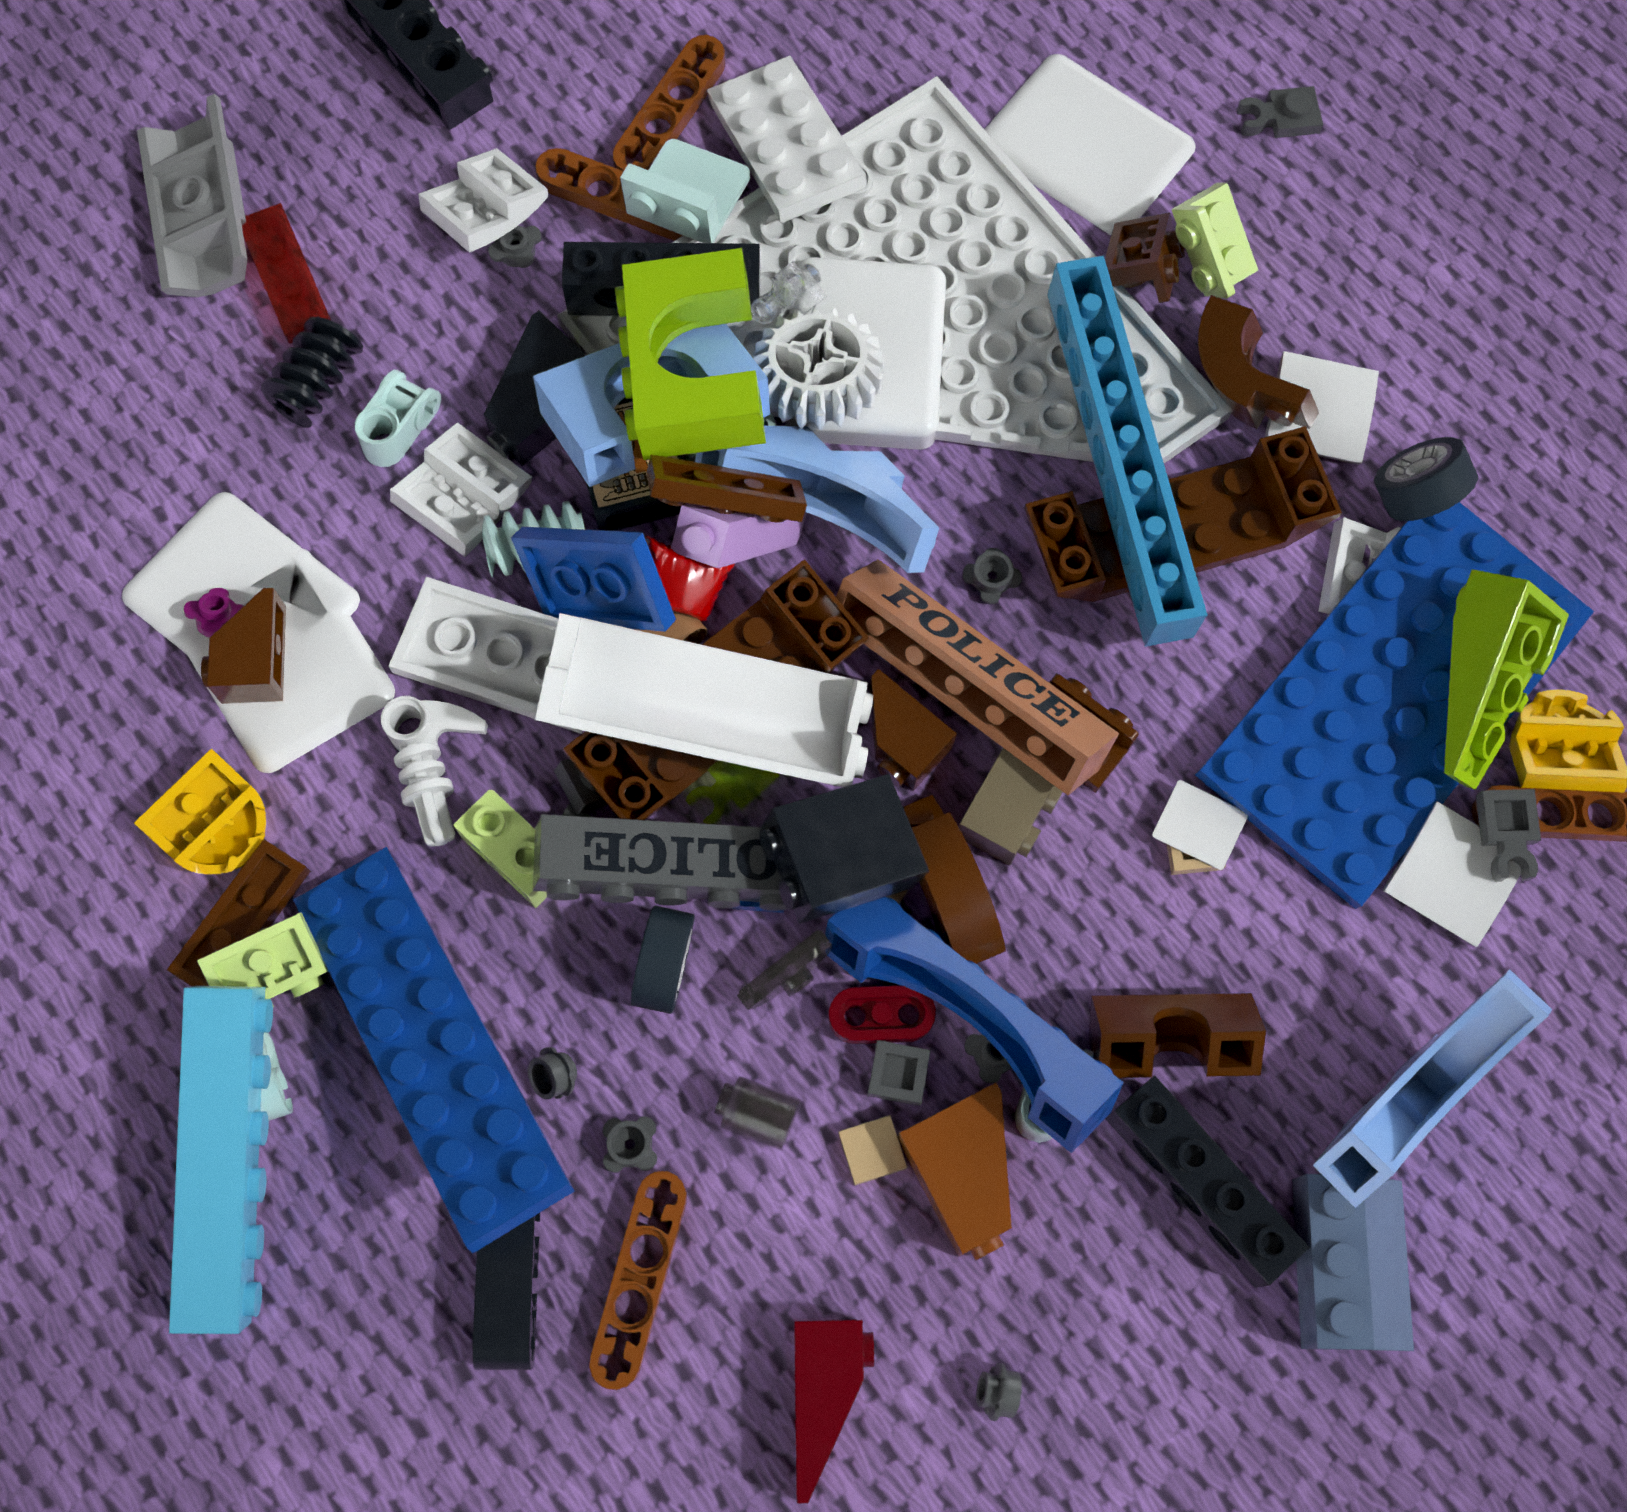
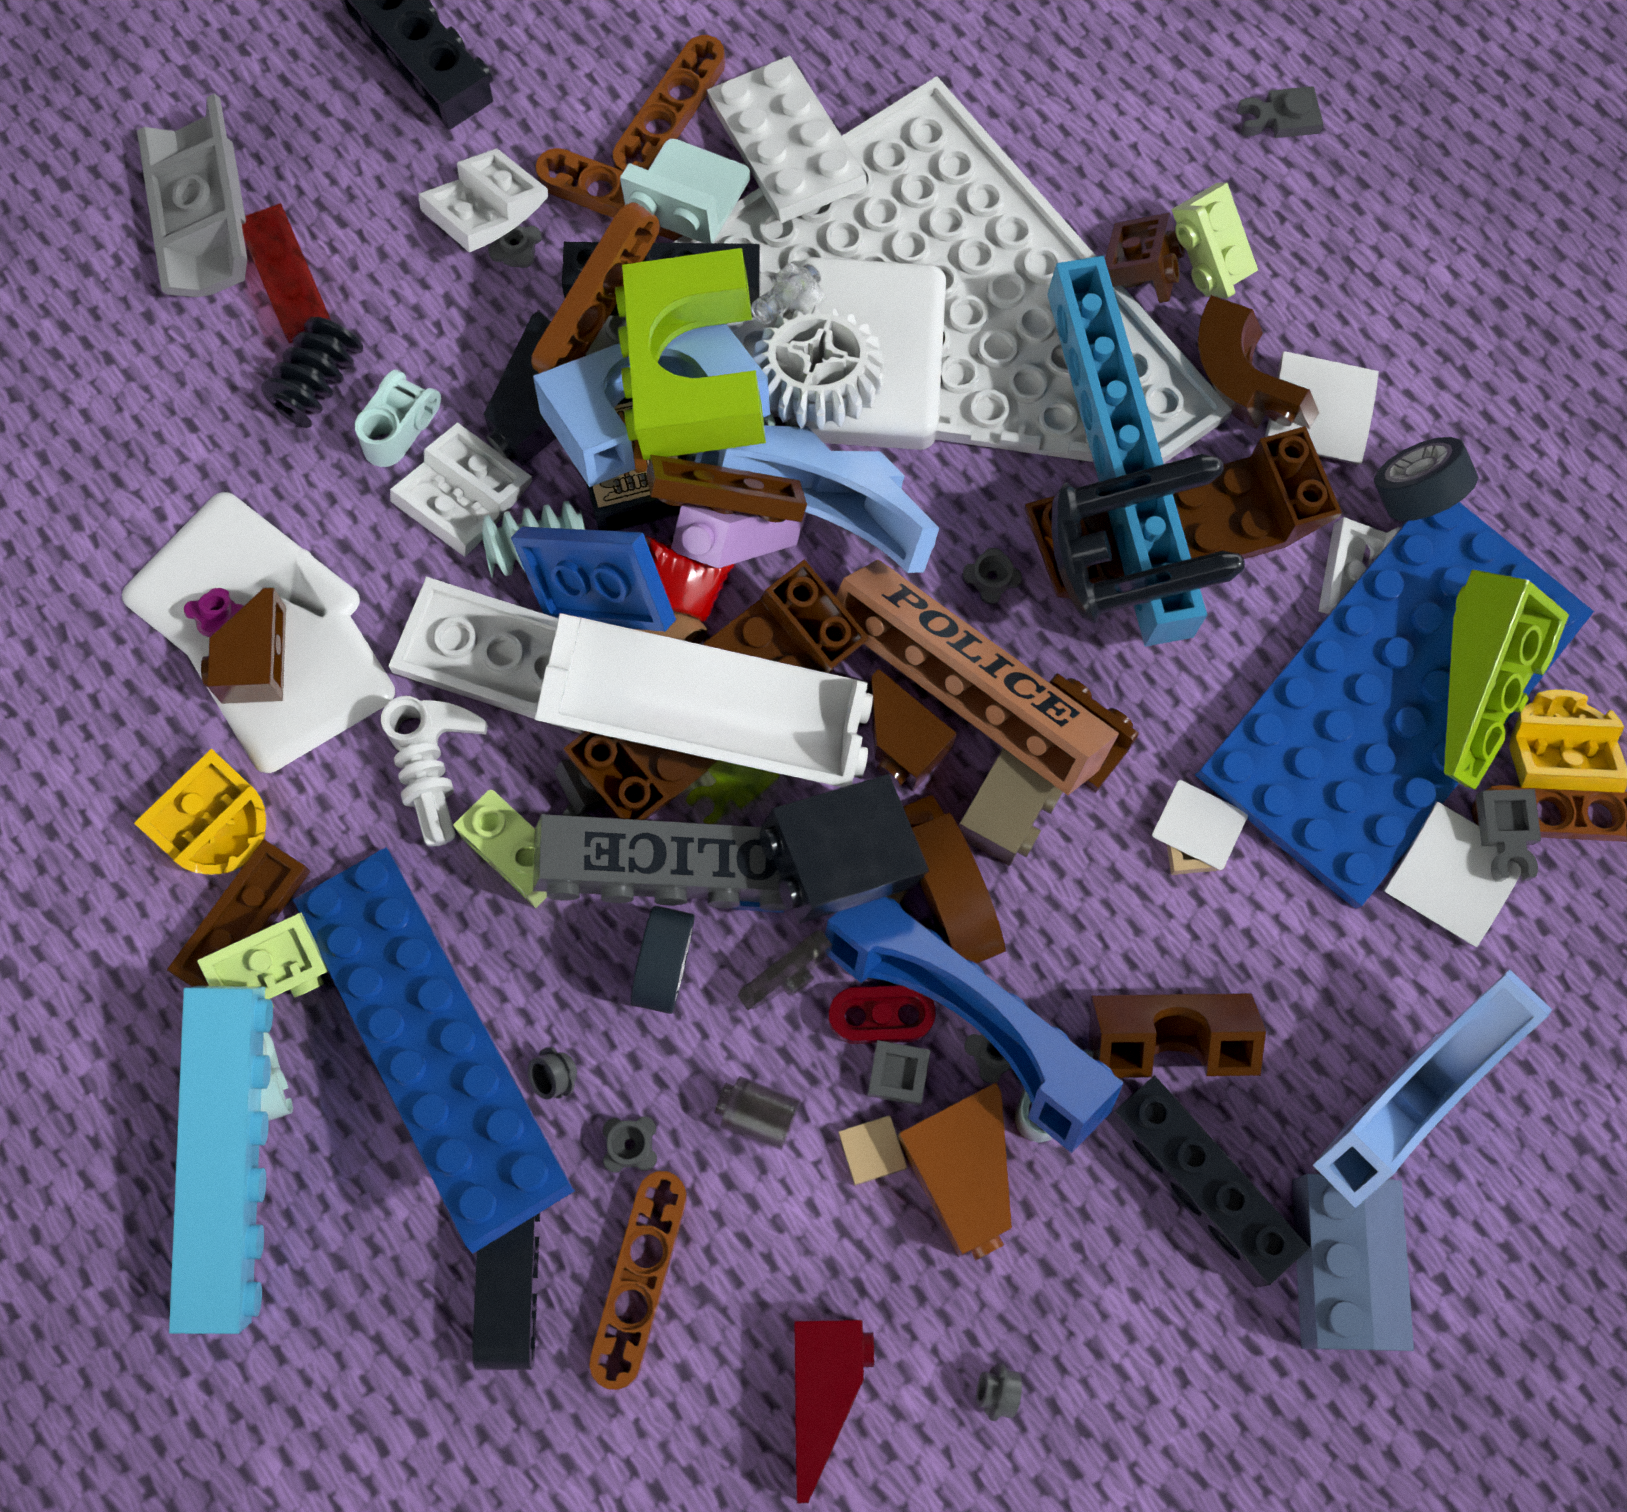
white piece [984,54,1196,235] -> none
none -> dark orange beam [531,202,660,373]
none -> black piece [1051,454,1245,623]

